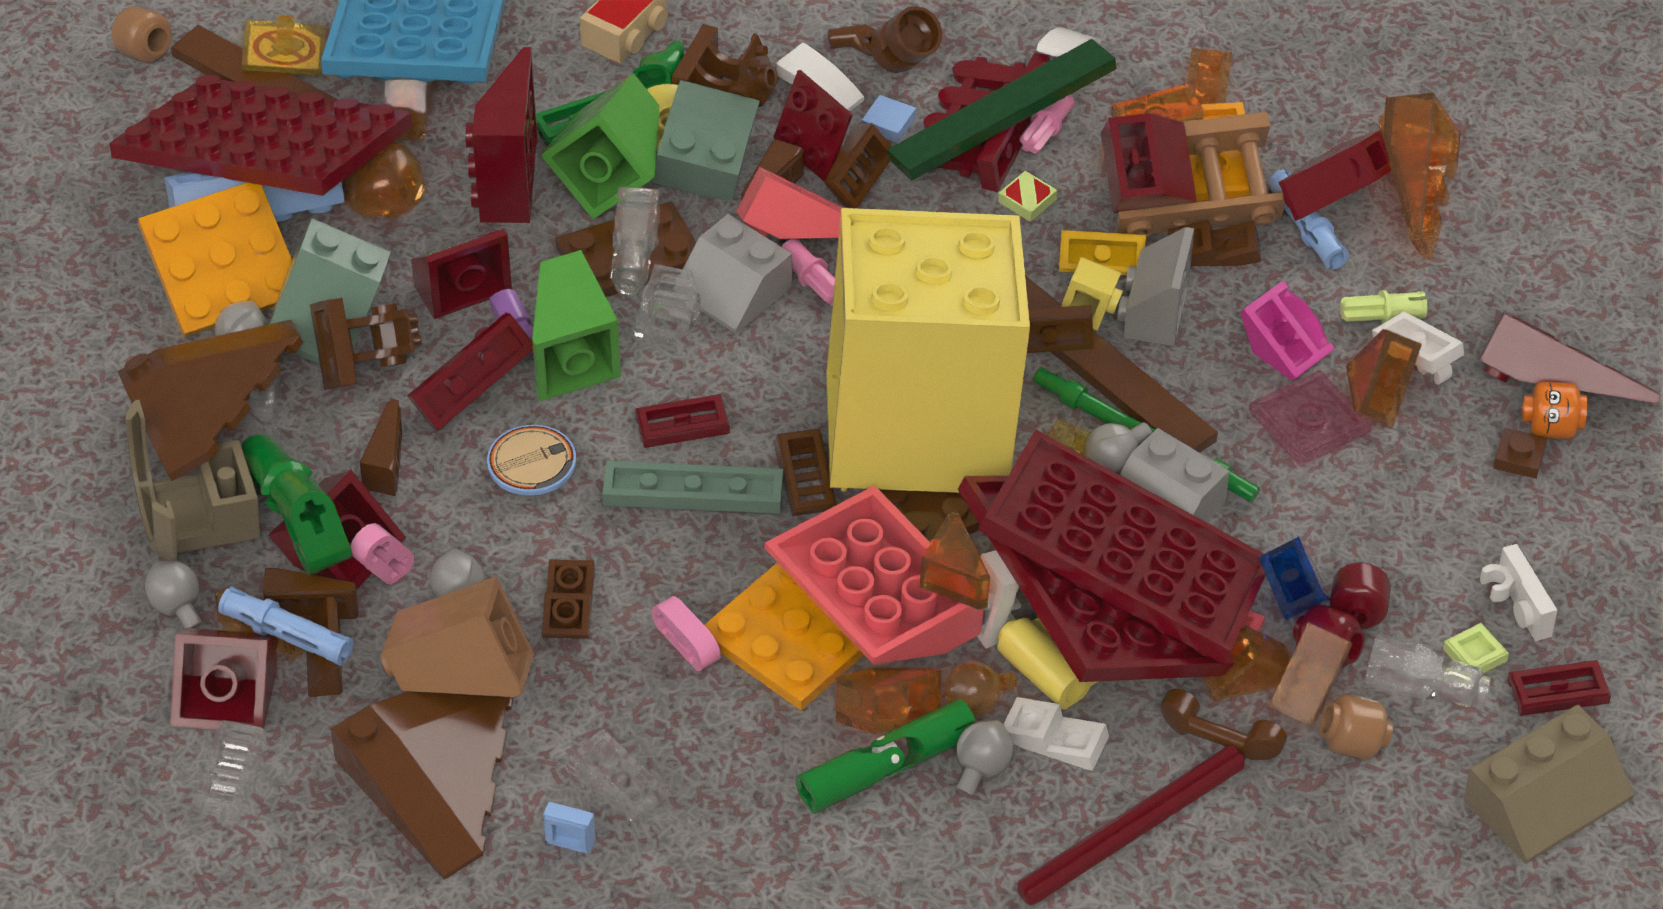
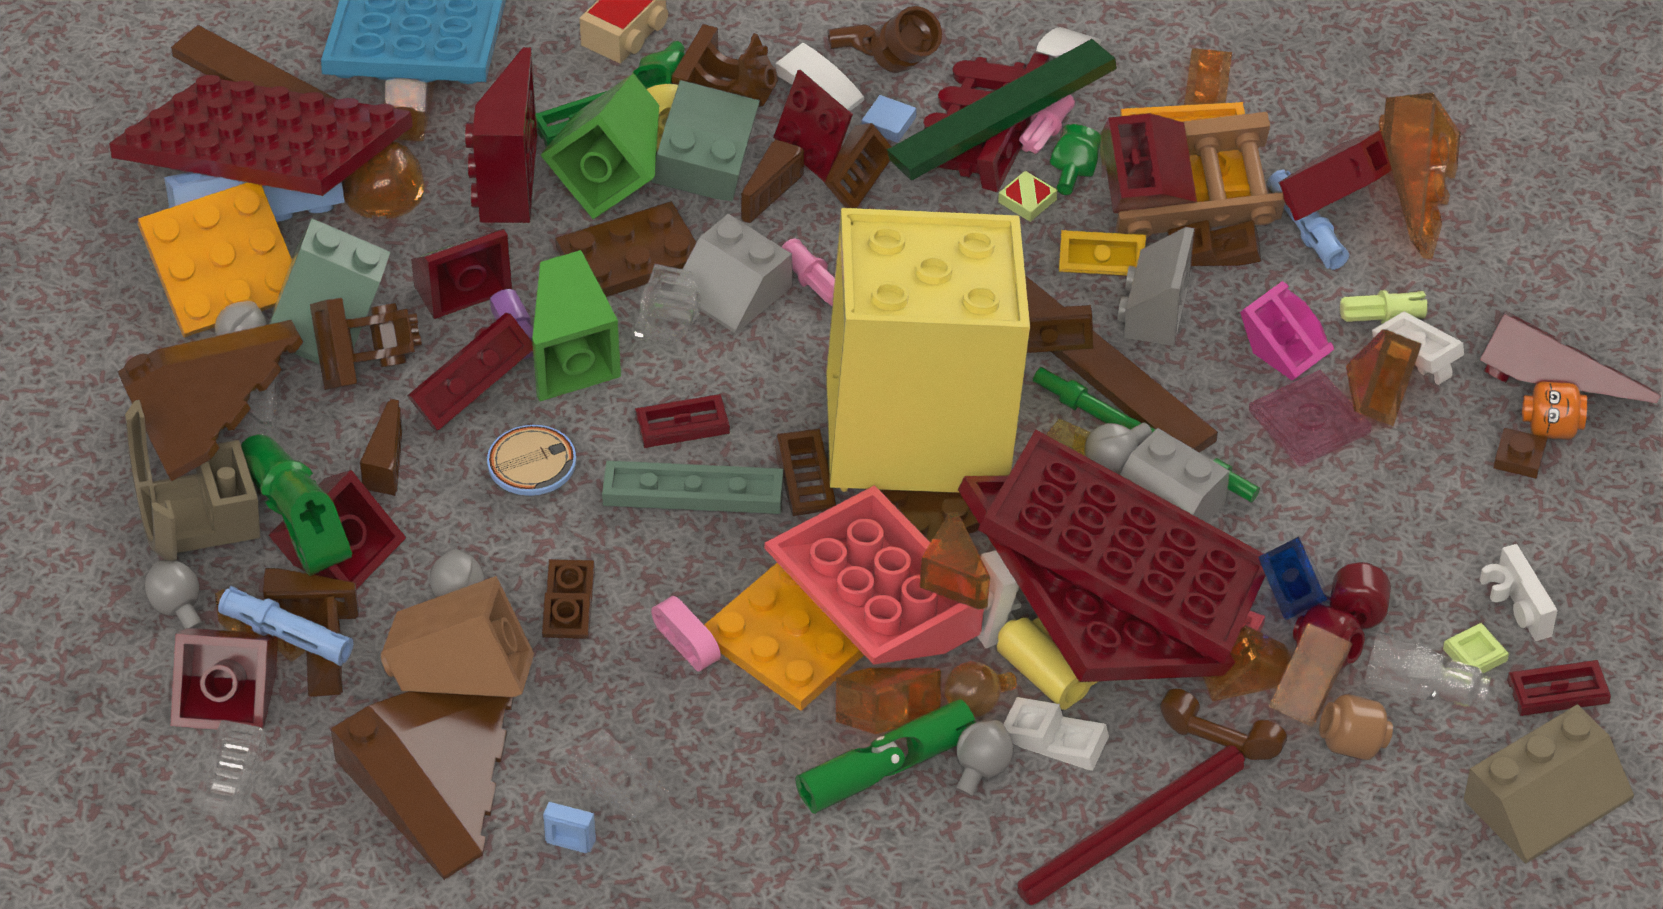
medium nougat head [111,6,172,62] -> none
clear yellow piece [241,15,326,75] -> none
bright pink beam [350,523,414,585] -> none
clear piece [610,187,660,295] -> none
coral slope [736,167,843,239] -> none
light yellow brick [1061,257,1123,331] -> none
clear orange plate [1111,83,1204,122] -> none
none -> green piece [1050,124,1101,195]

